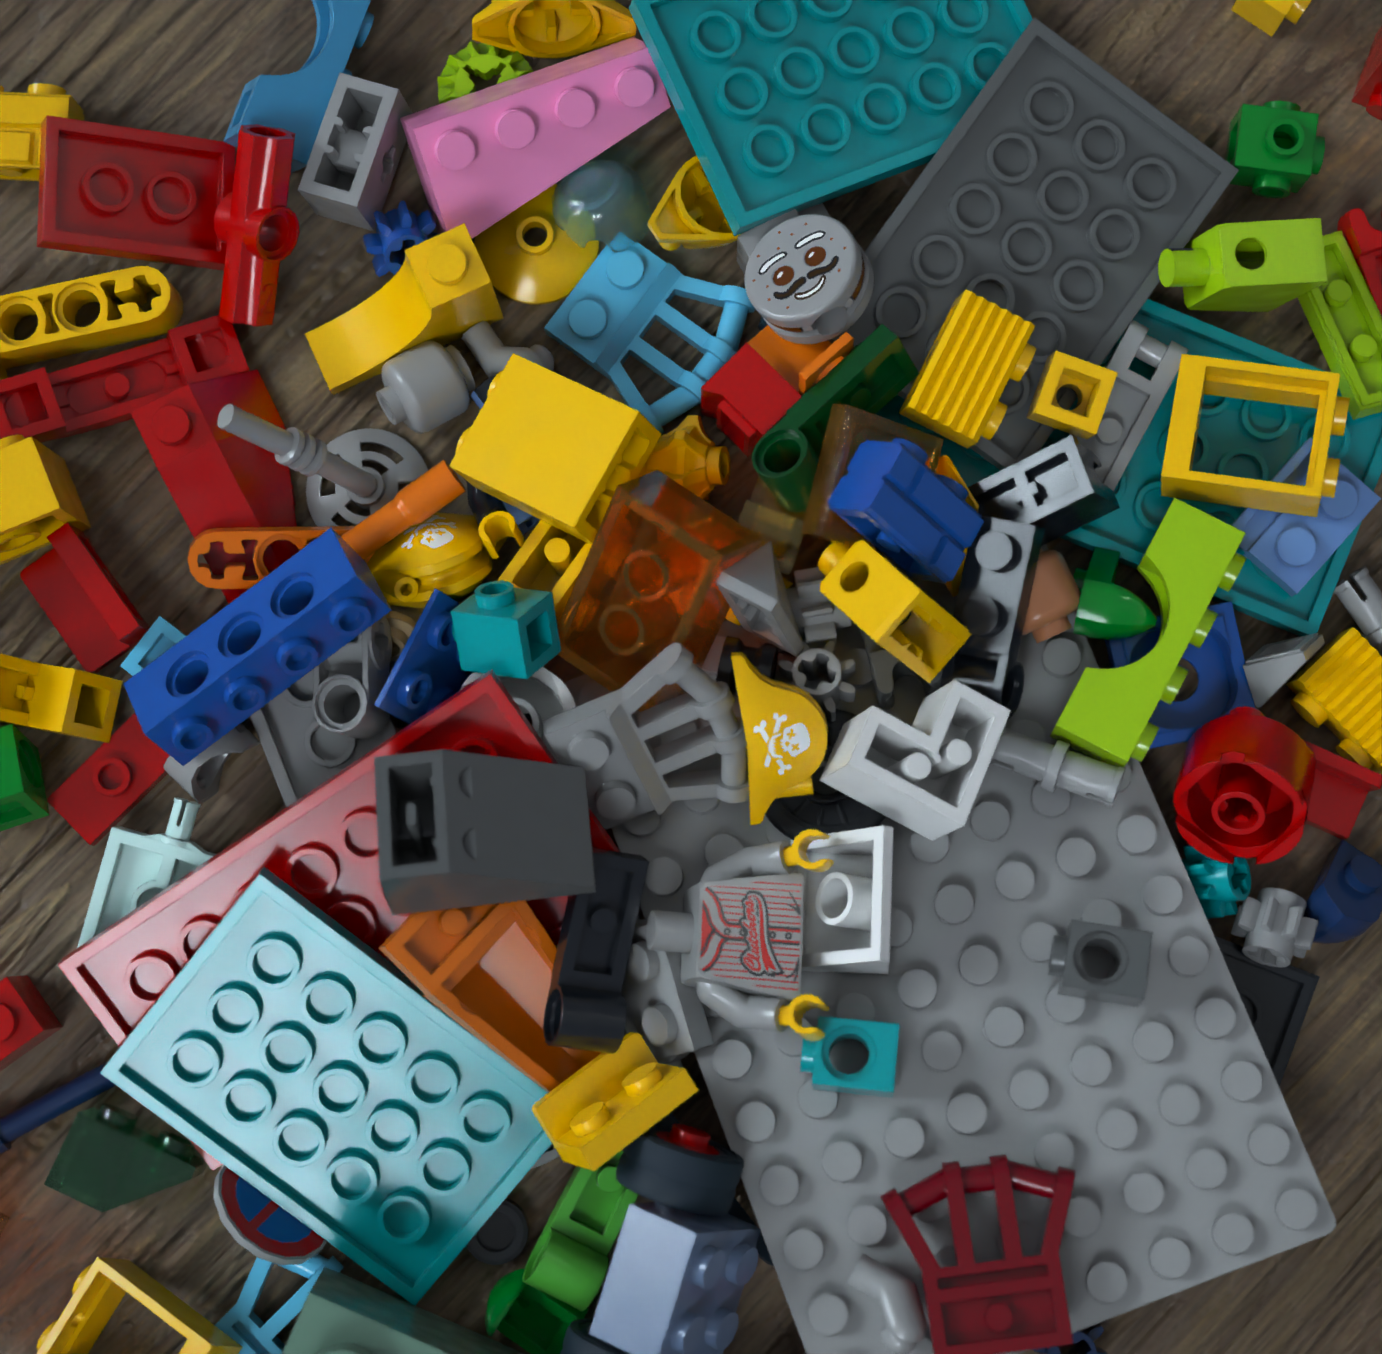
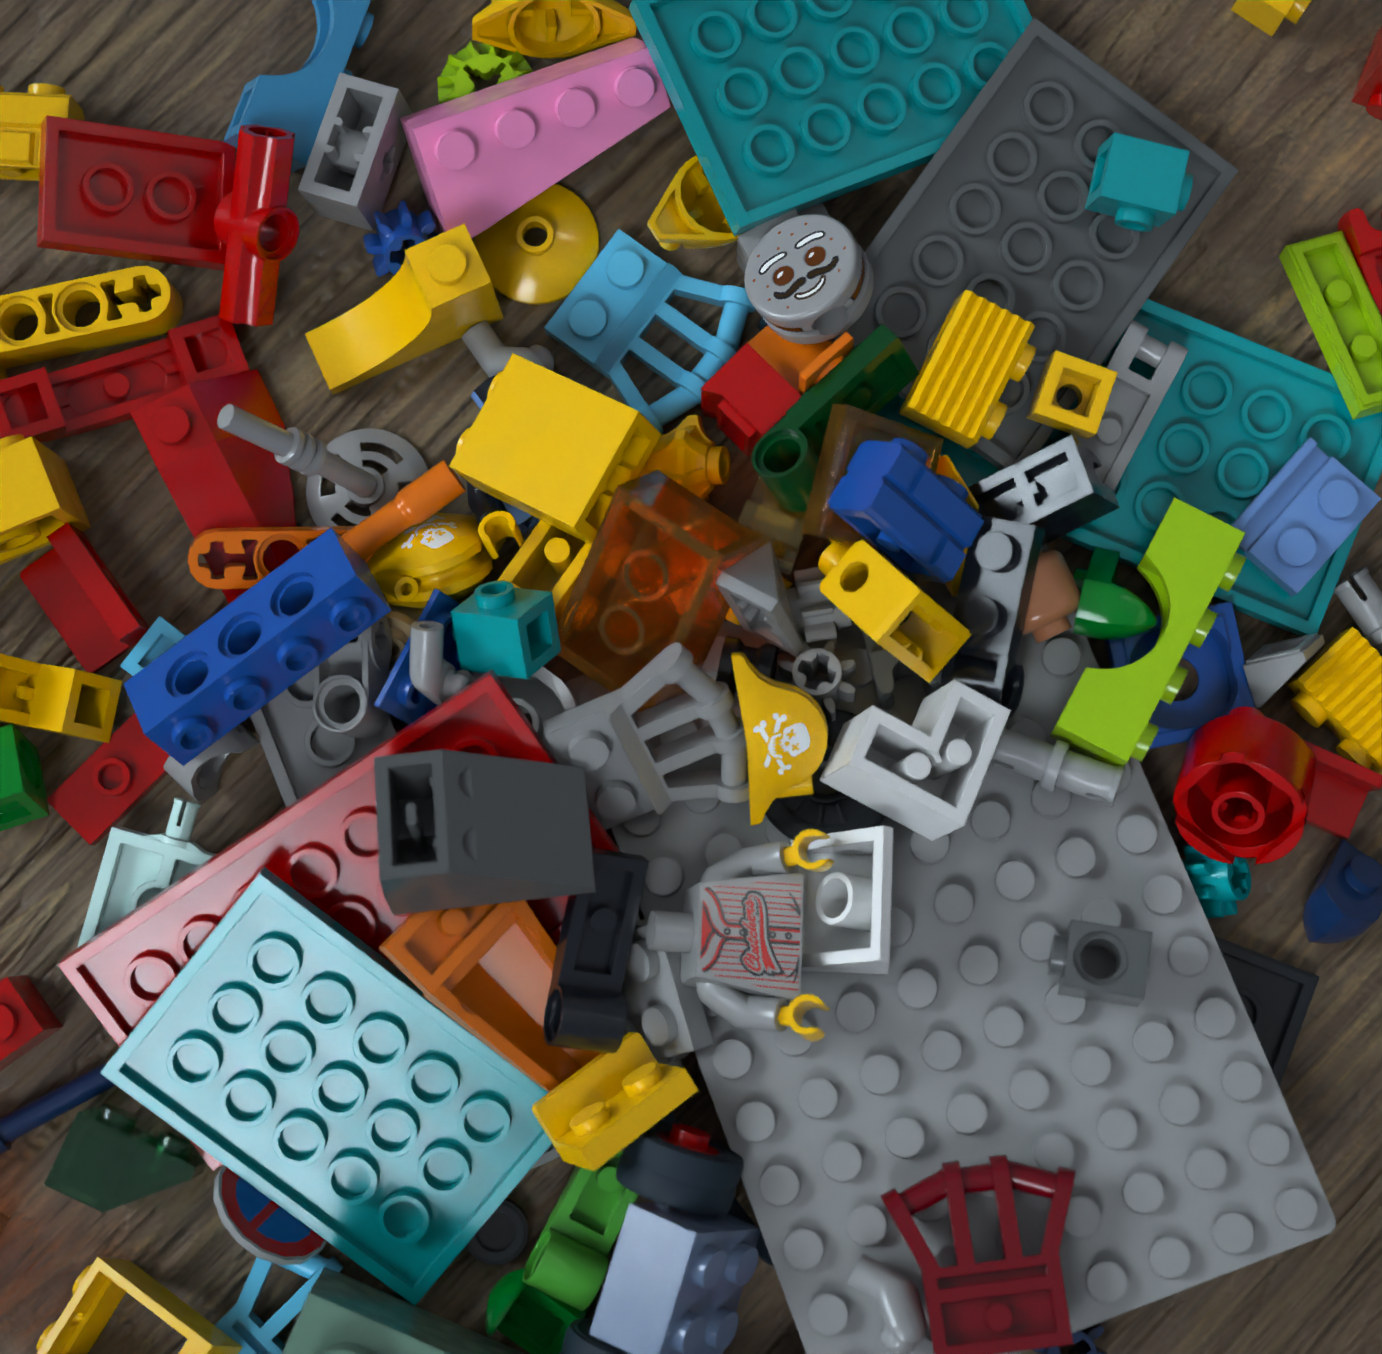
light grey head [376,340,475,434] -> none
clear light blue hair [551,160,652,253] -> none
teal brick [800,1016,900,1098] -> none
lime torso [1158,218,1328,312] -> none
yellow window [1161,354,1350,517] -> none
green brick [1225,101,1325,198] -> none
light grey gear [1231,887,1318,967] -> none
none -> light grey arm [409,621,475,705]
none -> teal brick [1085,132,1193,232]

